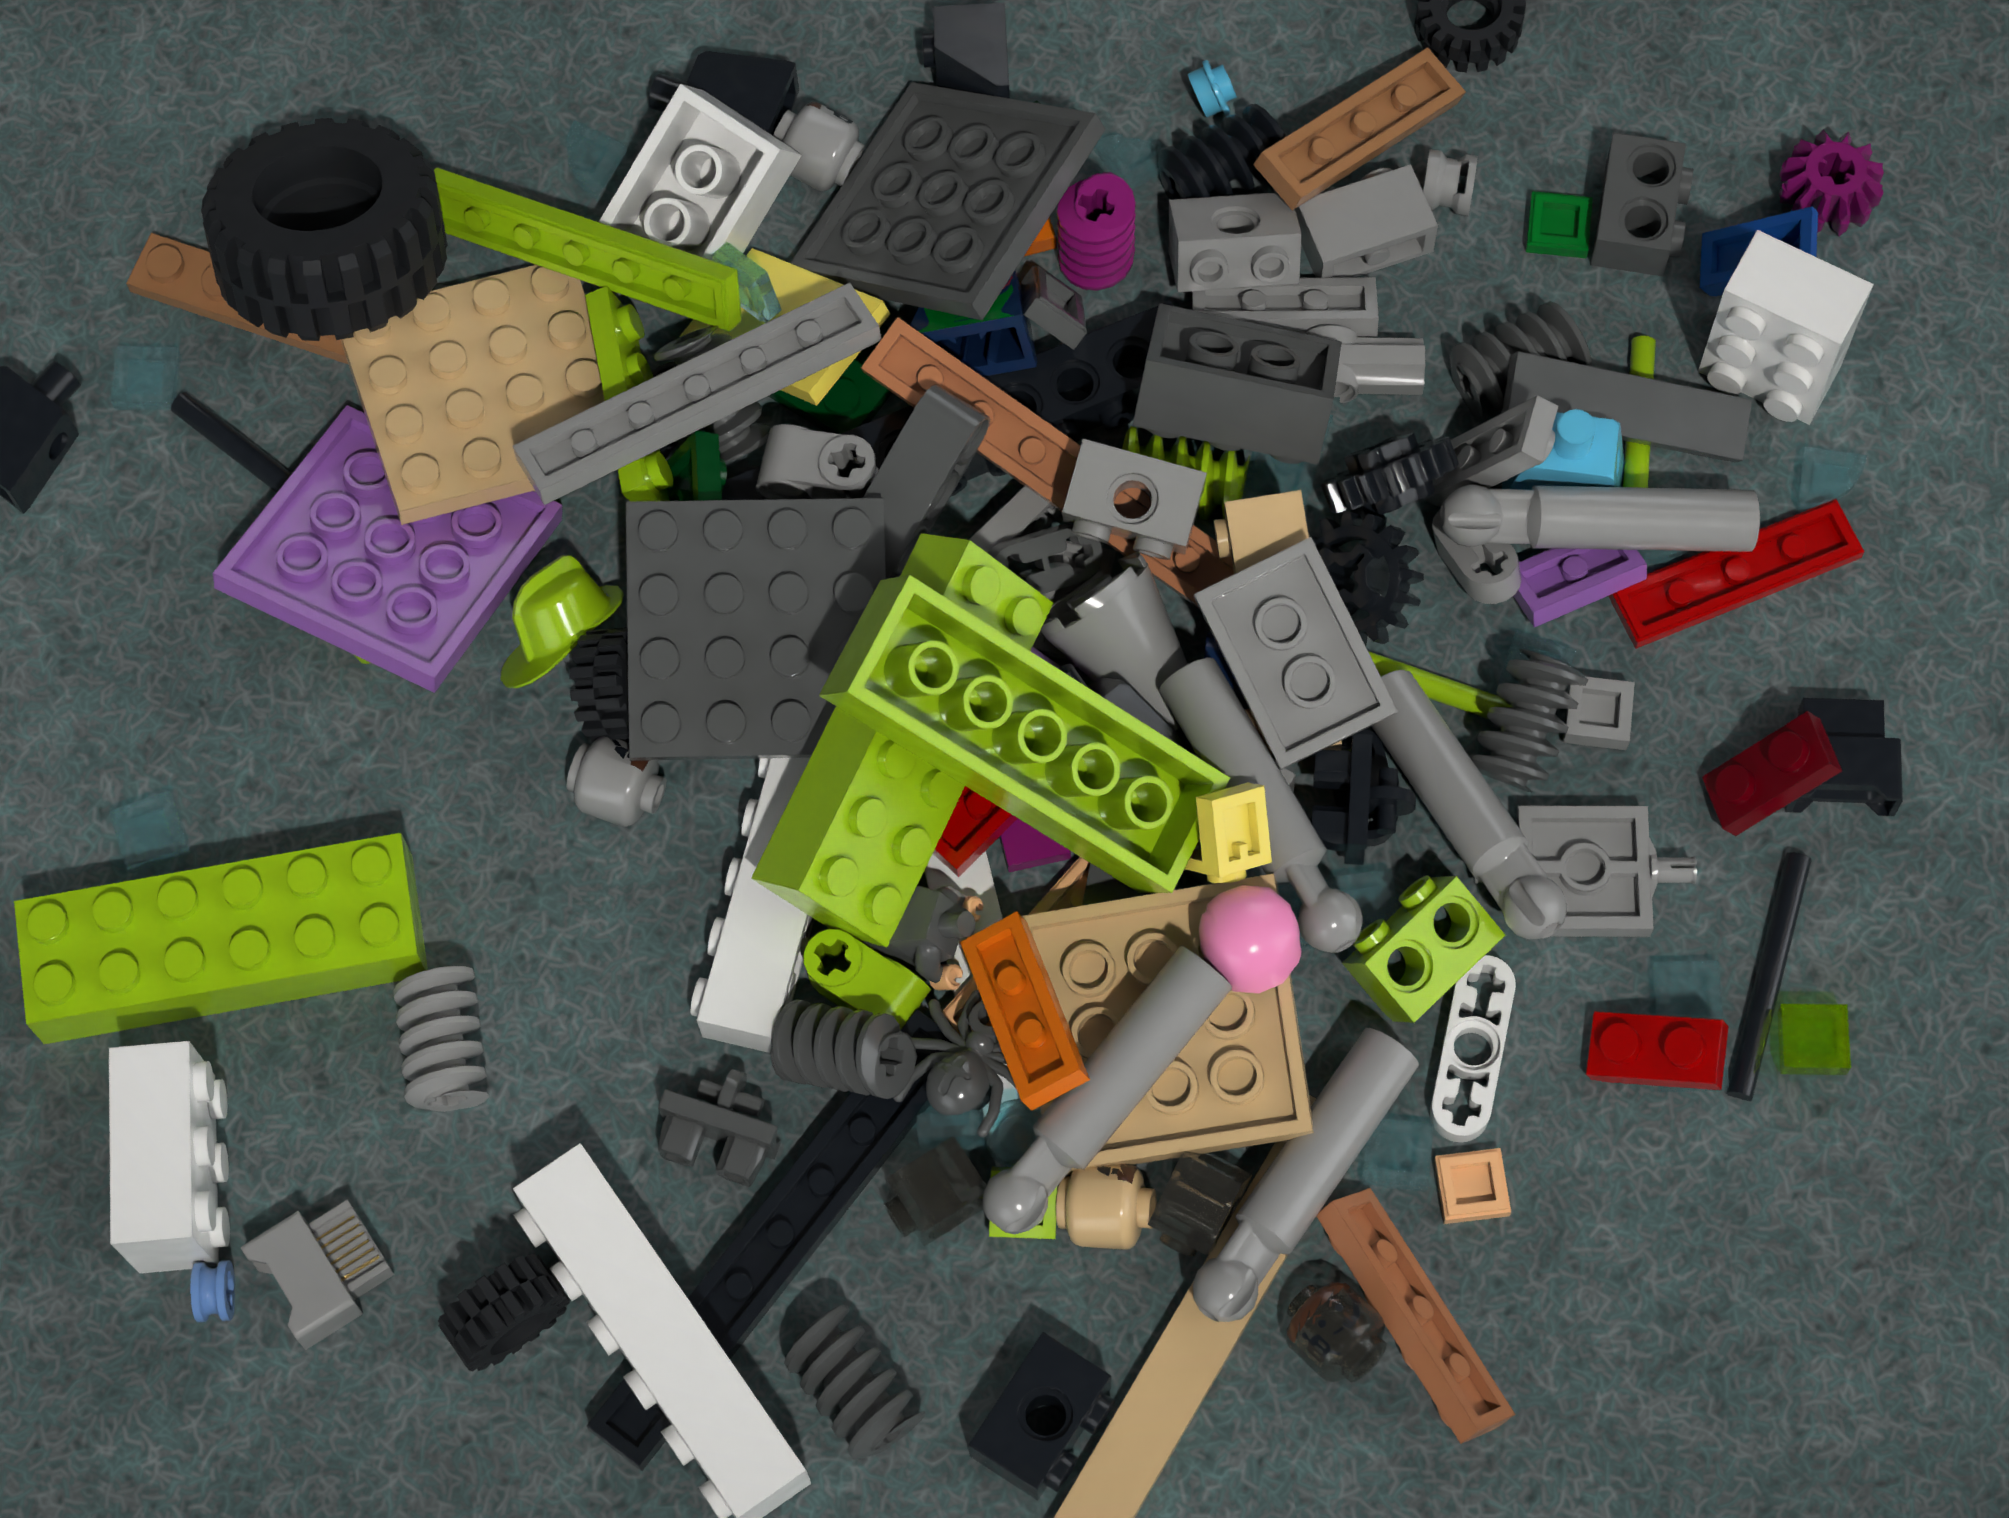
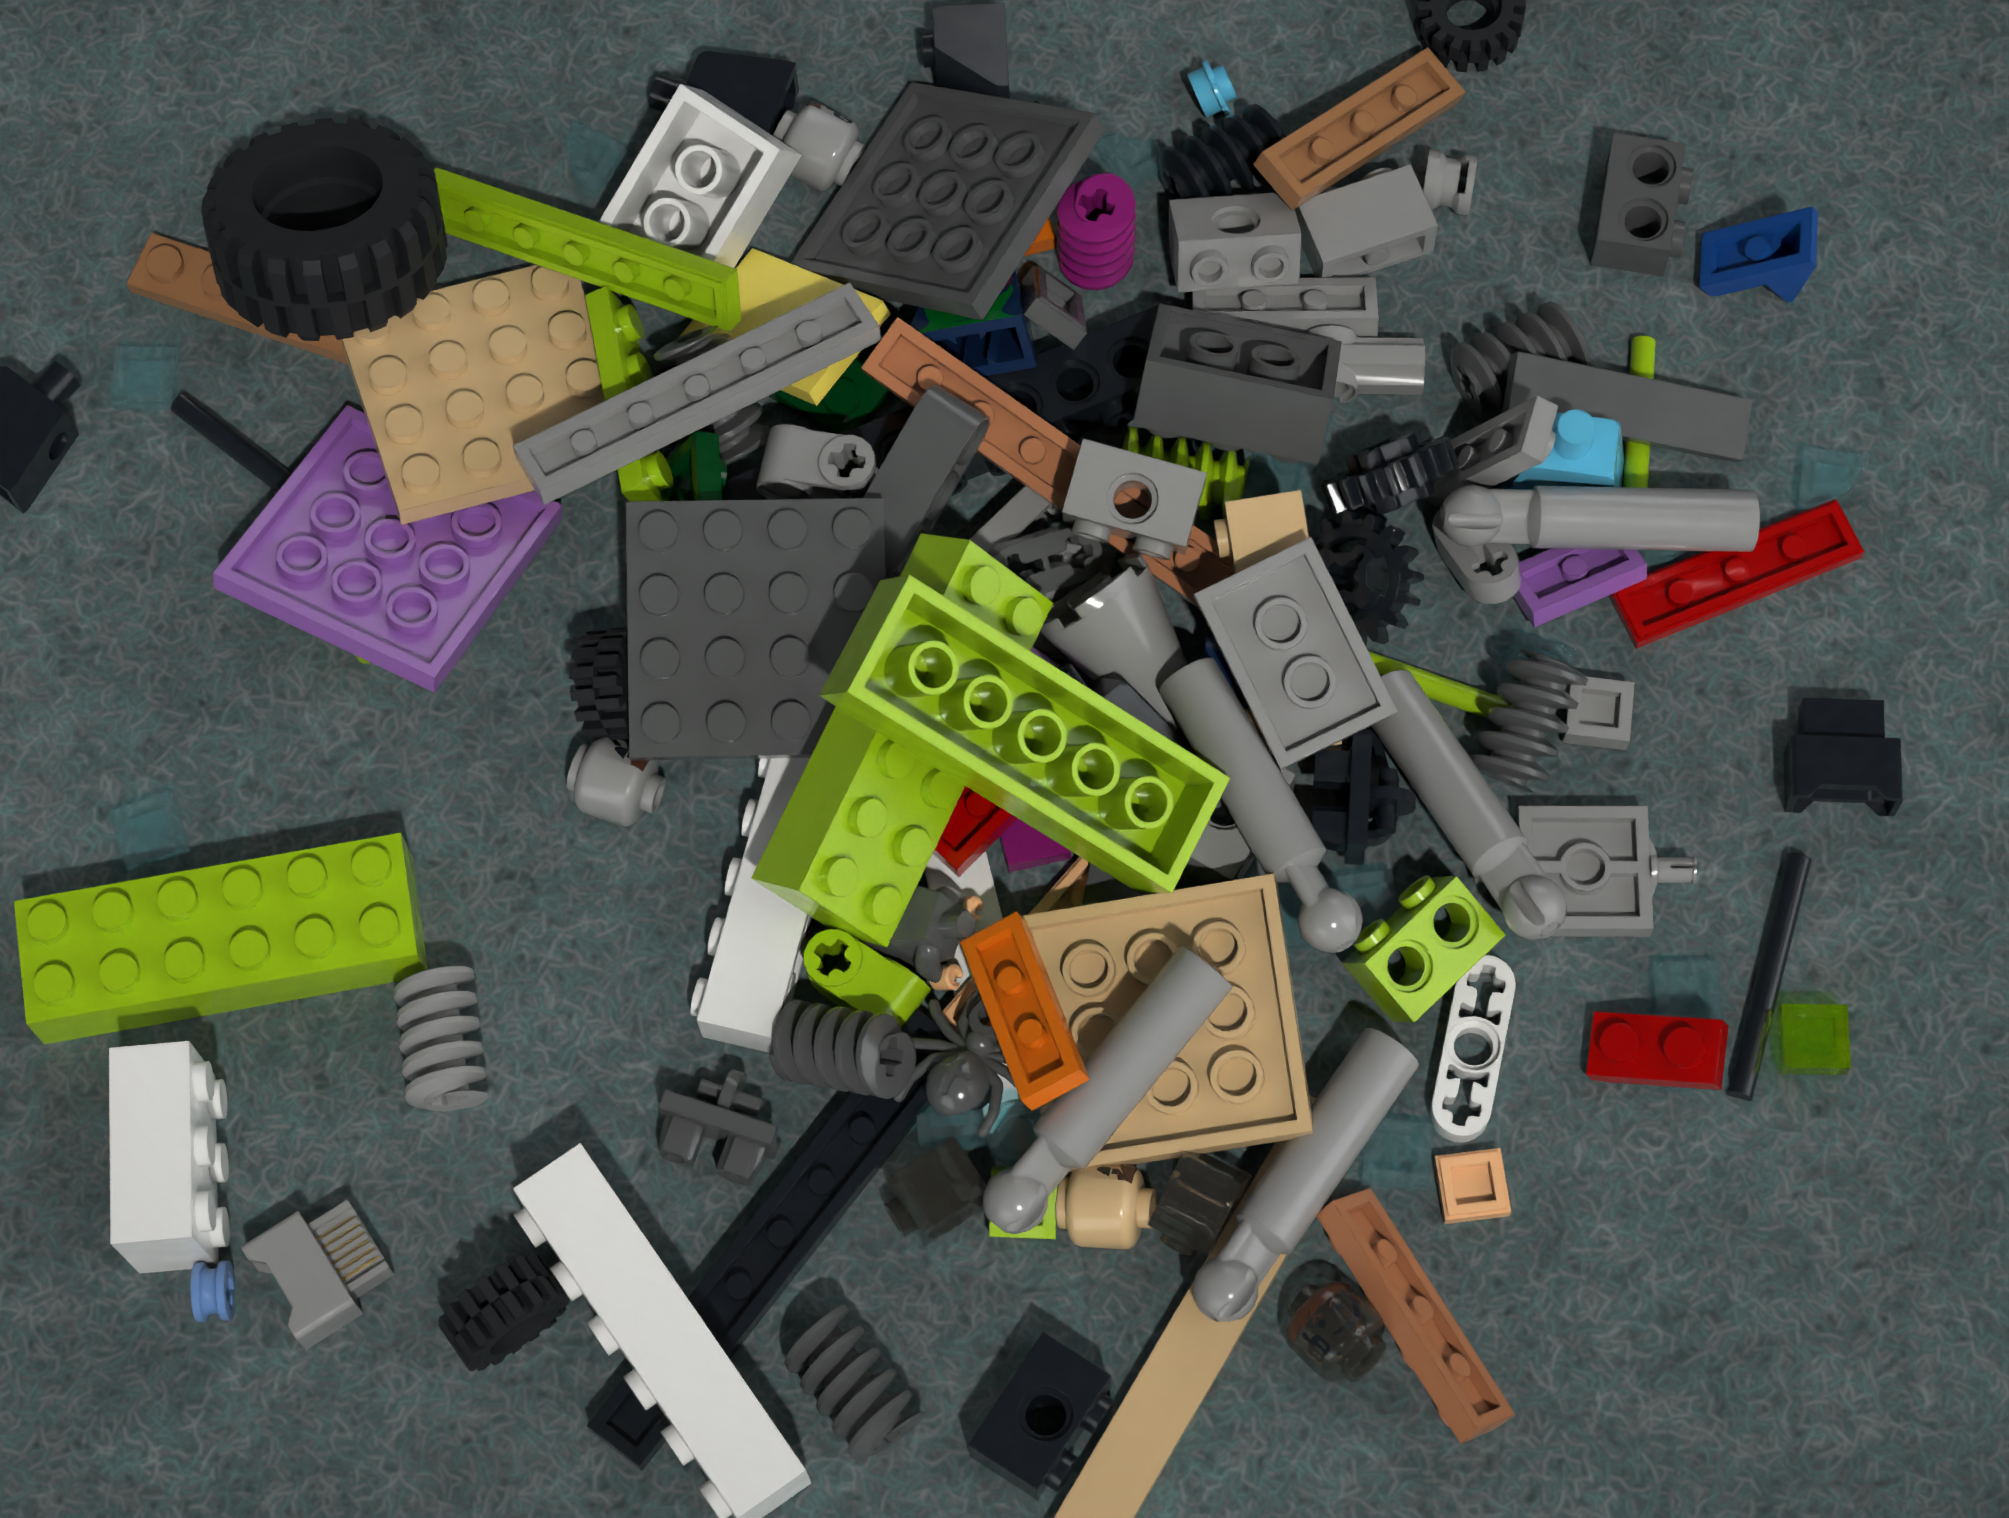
lime piece [500,554,624,688] -> none
clear light blue tile [711,242,781,323] -> none
light yellow bracket [1185,782,1272,883] -> none
bright pink hair [1199,885,1301,993] -> none
green tile [1526,191,1593,258] -> none
white brick [1698,230,1874,425] -> none
dark red plate [1702,711,1842,836] -> none
magenta gear [1779,129,1884,237] -> none

